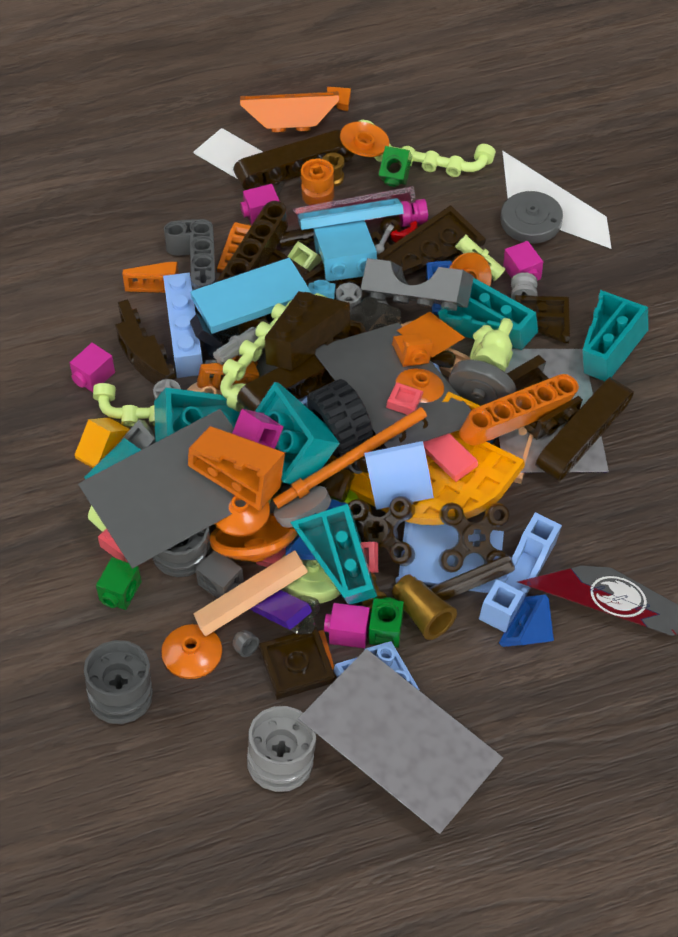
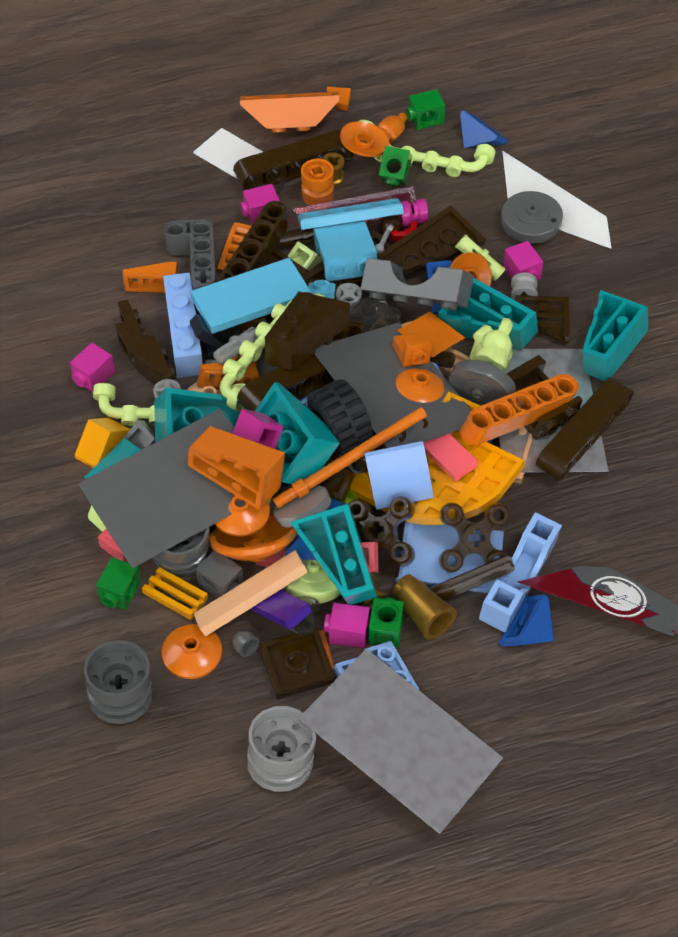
coral tile [386,382,423,415] -> none
none -> light orange tile [142,567,208,620]
none -> orange plant [378,113,408,144]
none -> green brick [406,89,445,130]
none -> slope [460,110,509,148]

